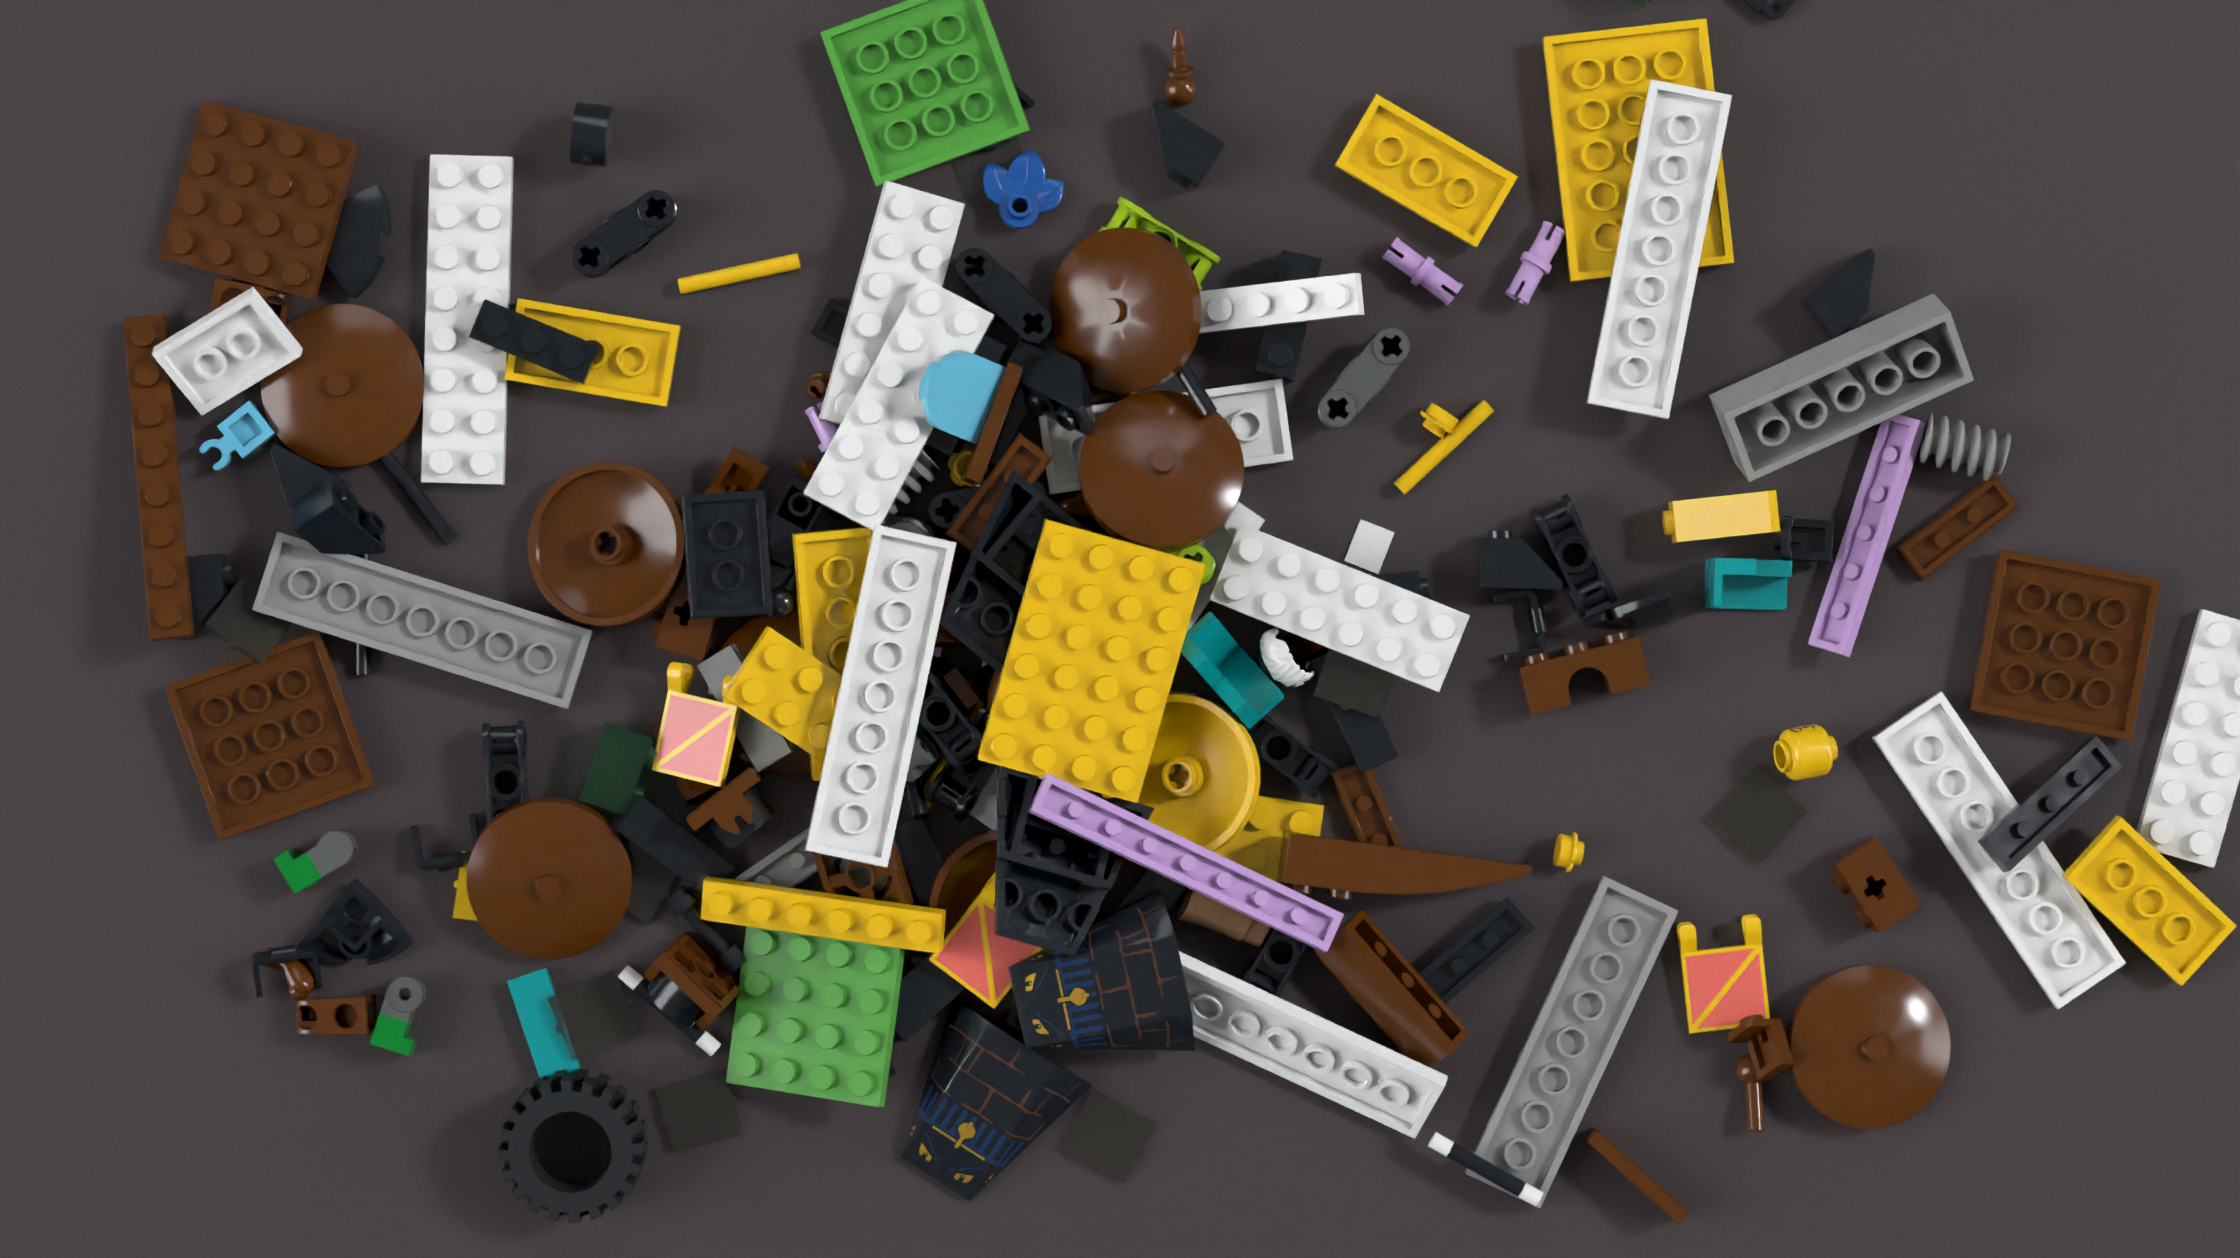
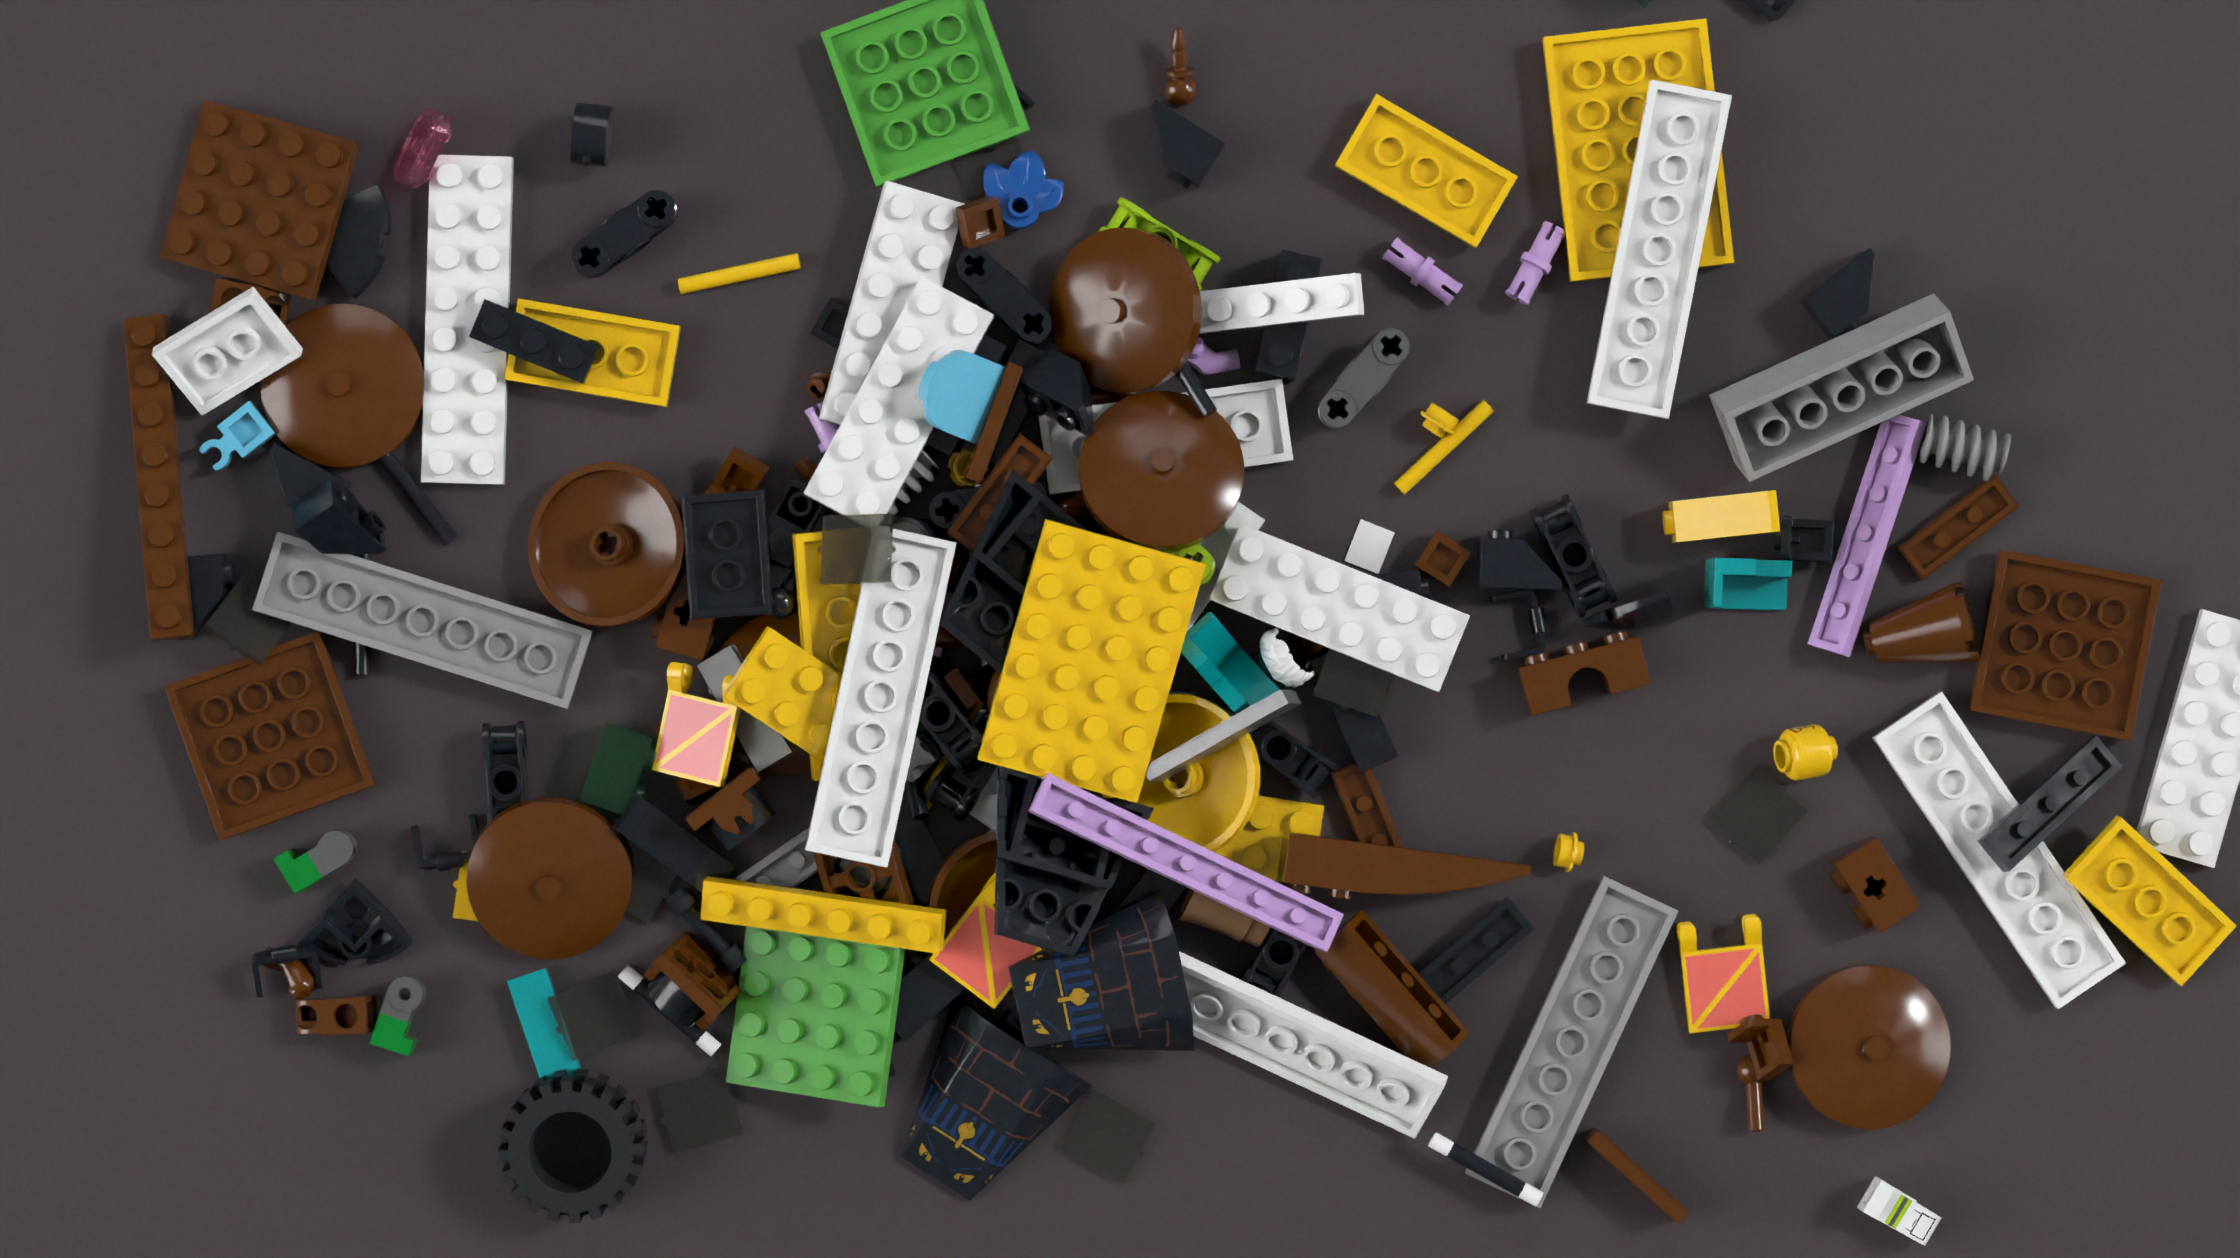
none -> clear pink plate [394,107,451,189]
none -> clear smoke piece [818,514,896,585]
none -> reddish brown plate [955,195,1006,248]
none -> tile [1146,690,1301,781]
none -> lavender arm [1187,336,1241,375]
none -> reddish brown plate [1414,531,1471,587]
none -> white leg [1857,1176,1942,1246]
none -> reddish brown cone [1863,581,1980,663]

